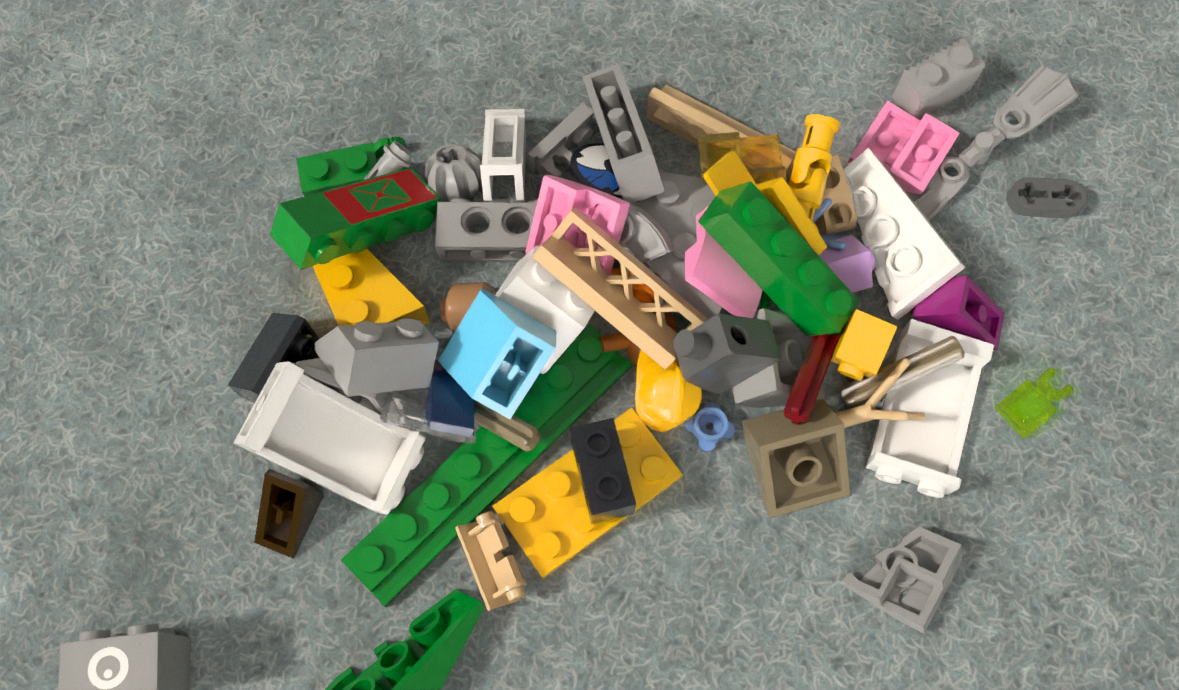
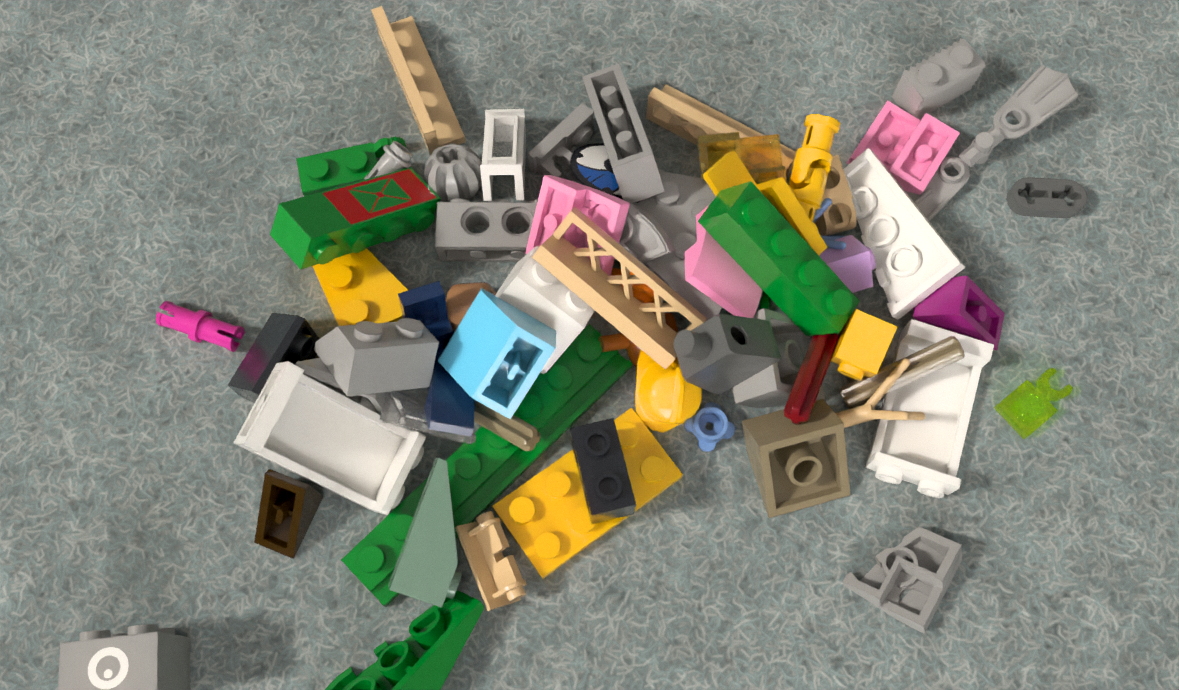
none -> dark pink pin [156,301,245,352]
none -> tan fence [371,6,466,155]
none -> sand green slope [388,458,461,608]
none -> dark blue slope [398,281,454,360]

